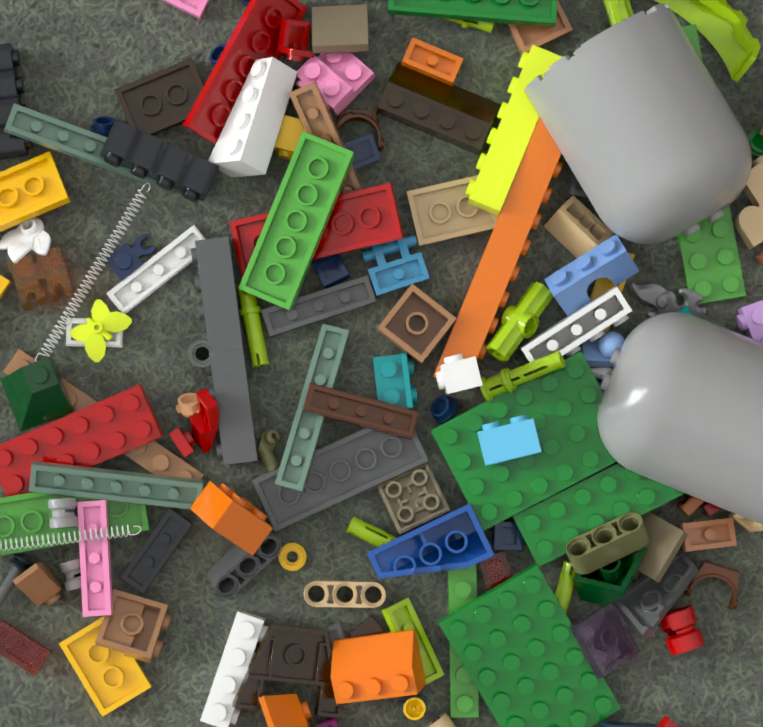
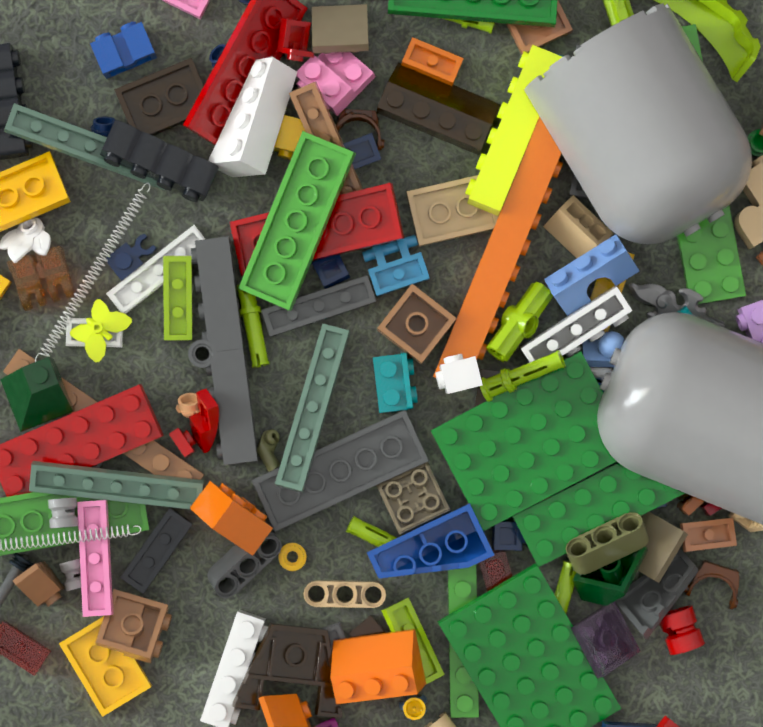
reddish brown tile [302,383,419,440] -> none
dark blue plate [431,396,458,423] -> none
medium azure brick [477,415,542,466] -> none
none -> blue brick [90,22,157,79]
none -> lime plate [163,255,192,340]

